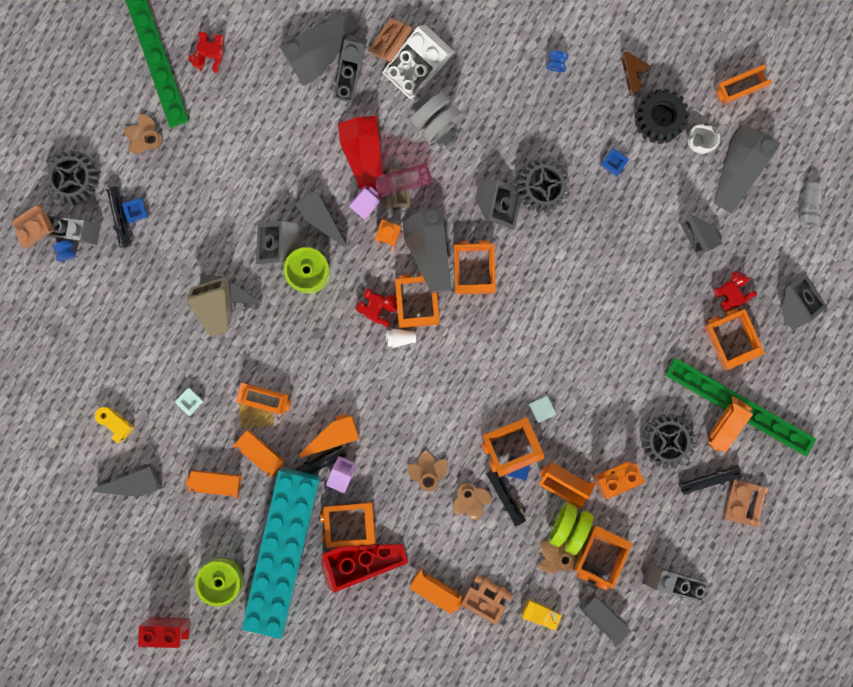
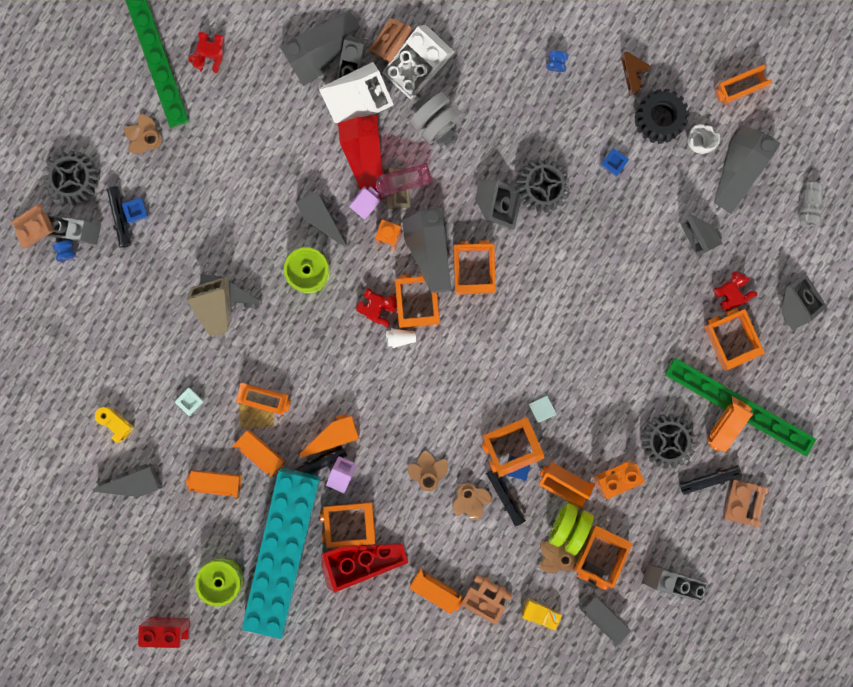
dark grey slope [256,221,302,264] -> none
none -> white slope [318,62,394,123]

